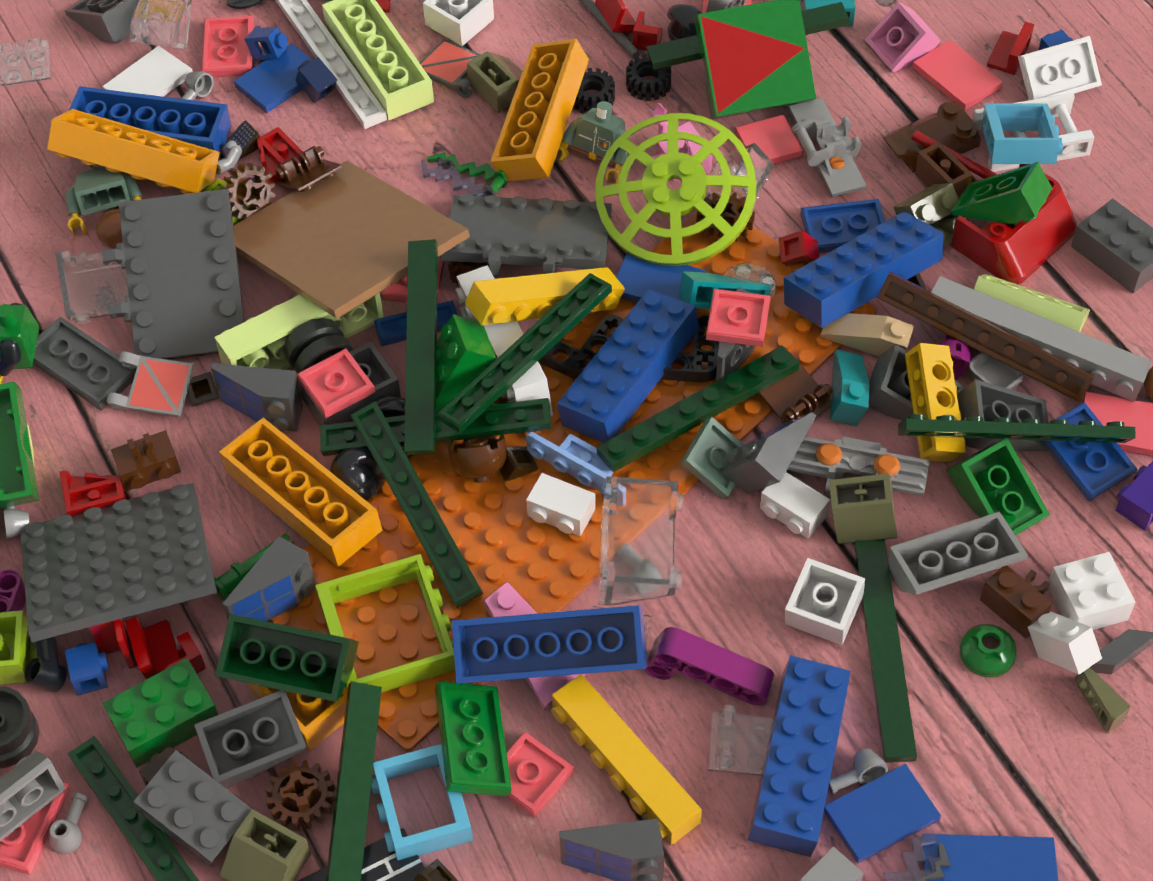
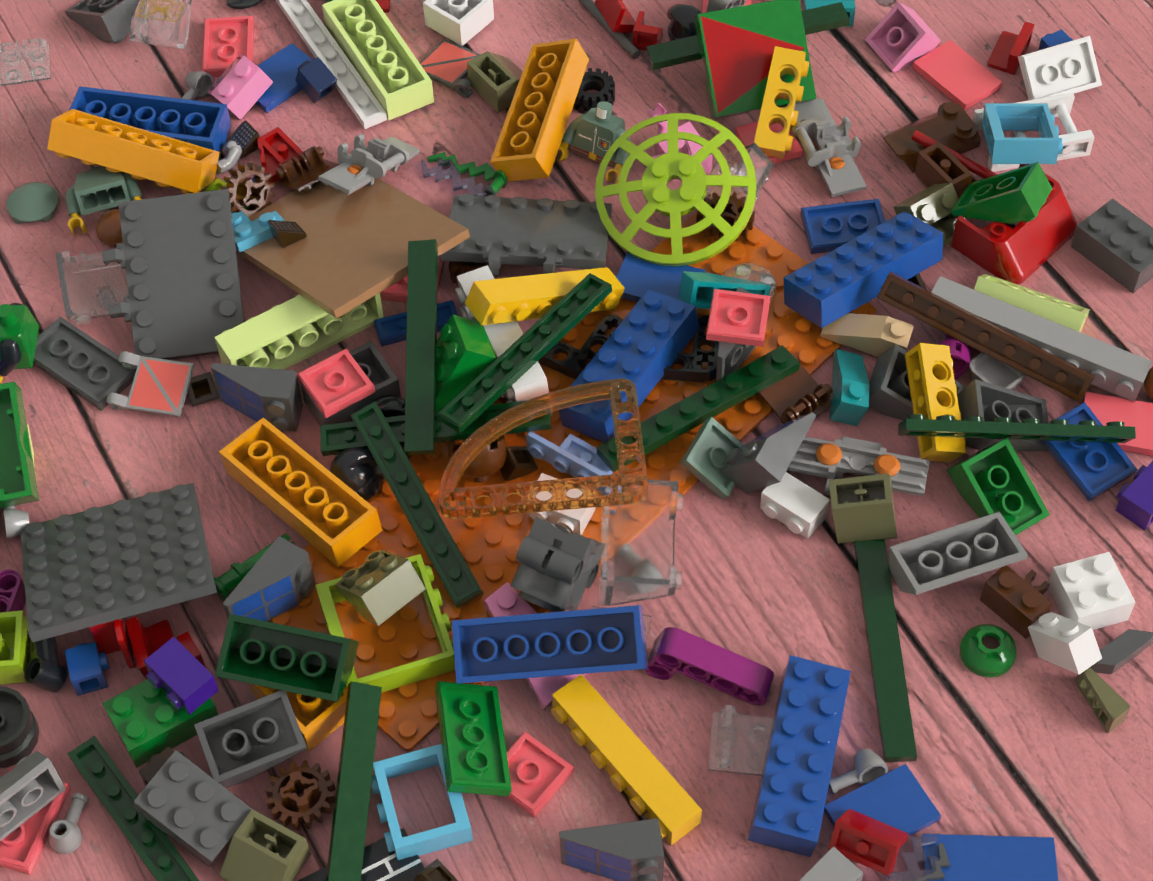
red wing [59,470,126,516] -> none
white tile [102,45,193,97] -> none
reddish brown brick [111,430,181,491] -> none
blue brick [244,26,288,60] -> none
pearl dark grey wheel [283,318,354,374] -> none
black tyre [626,54,671,101] -> none
red panel [779,230,819,266] -> none
white brick [785,558,865,645] -> none
none -> sand green dish [6,182,59,224]
none -> dark purple brick [144,637,219,715]
none -> bright pink slope [207,54,273,120]
none -> medium azure plate [232,211,285,252]
none -> dark brown slope [267,220,307,248]
none -> light grey piece [318,134,420,195]
none -> olive slope [335,549,426,626]
none -> clear orange beam [439,378,648,519]
none -> dark grey piece [510,517,606,612]
none -> yellow brick [753,46,809,159]
none -> red panel [828,809,908,876]

